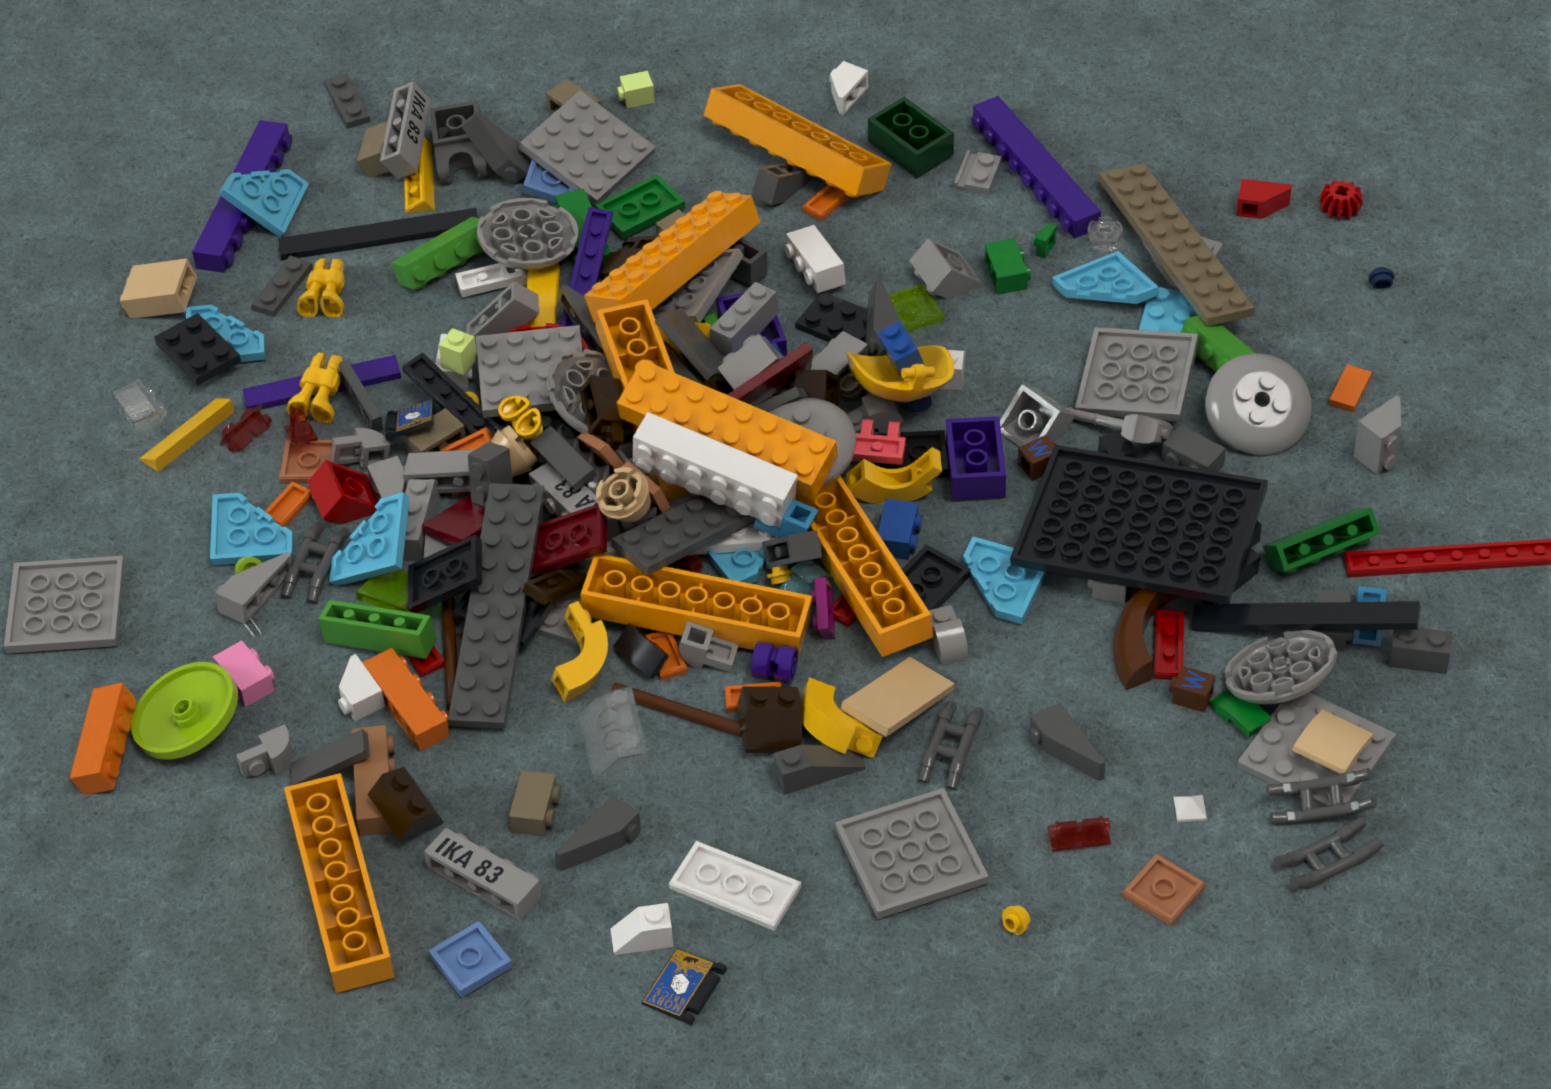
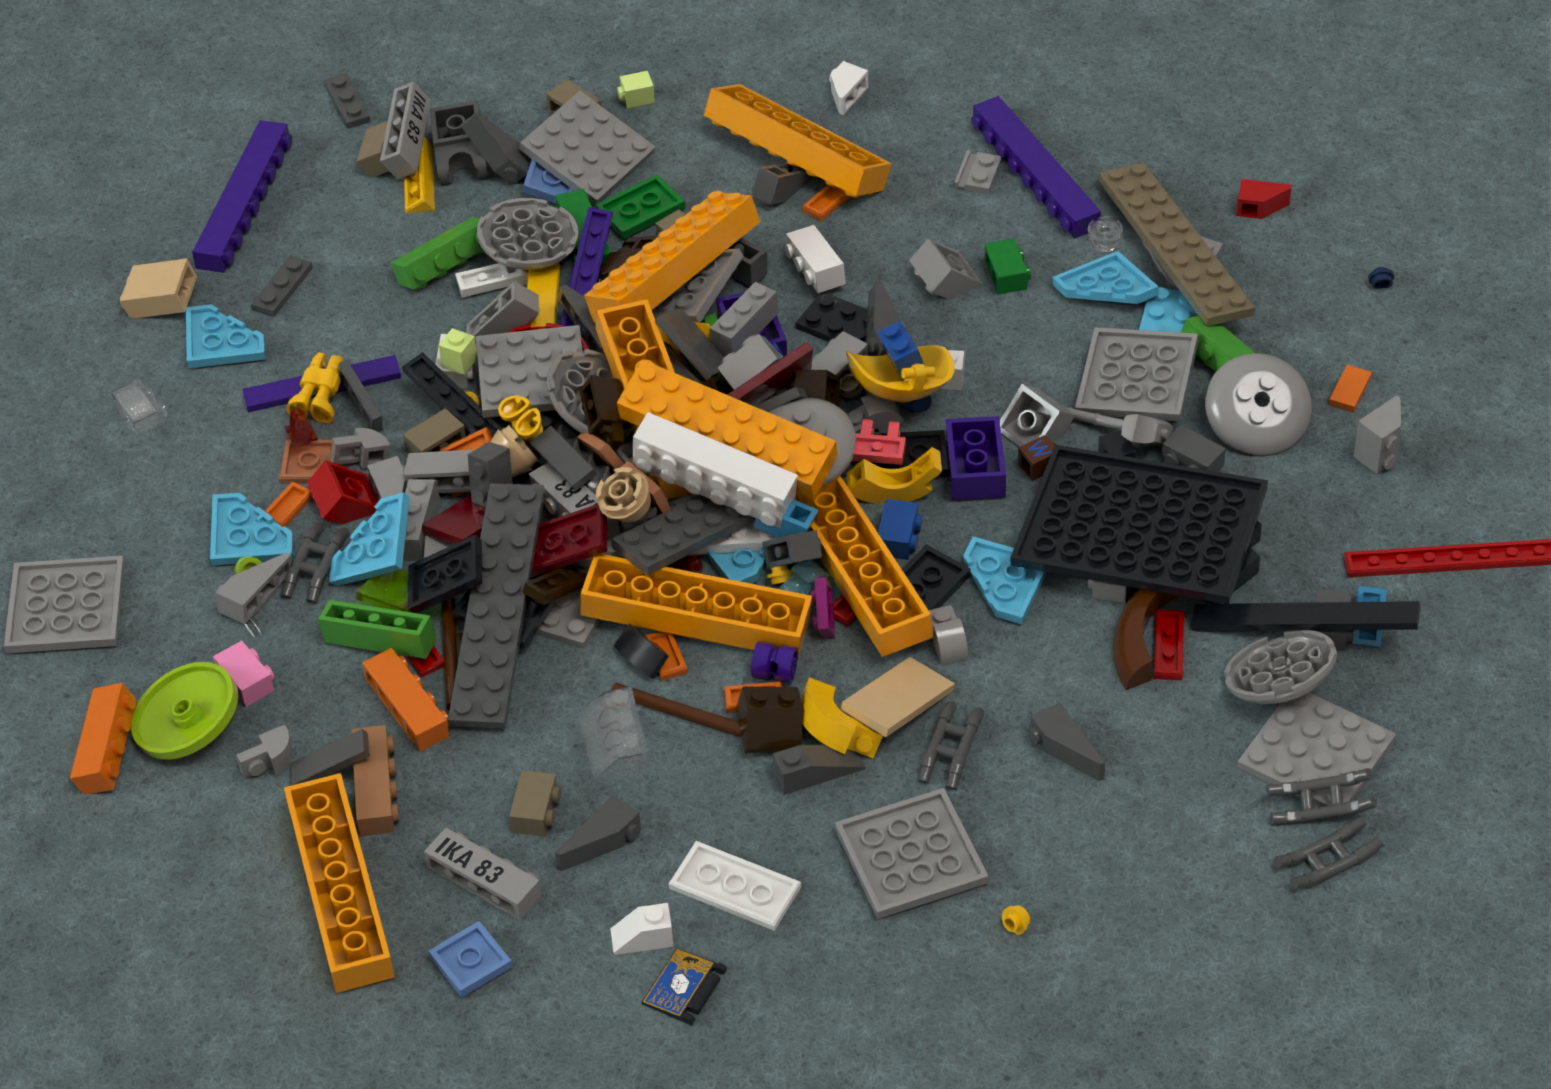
yellow slope [140,398,235,472] -> none
black plate [154,313,241,386] -> none
medium azure plate [219,169,309,237] -> none
clear red hinge [220,404,272,453] -> none
black tile [278,208,478,261] -> none
yellow piece [297,258,345,318] -> none
white slope [338,654,385,721] -> none
dark brown slope [367,767,444,840] -> none
piece [385,399,435,442] -> none
yellow arch [551,601,608,703] -> none
light grey brick [679,621,739,672] -> none
dark green brick [868,97,954,177] -> none
clear neon green tile [889,283,944,333] -> none
green plate [1034,223,1057,258] -> none
clear red hinge [1048,815,1111,851] -> none
nougat tile [1122,854,1206,927] -> none
reddish brown brick [1169,666,1215,713] -> none
white slope [1173,795,1207,822] -> none
green slope [1208,690,1271,738] -> none
green brick [1263,508,1381,575] -> none
tan slope [1292,709,1374,774] -> none
red gear [1319,179,1363,220] -> none
dark grey brick [1389,628,1452,674] -> none

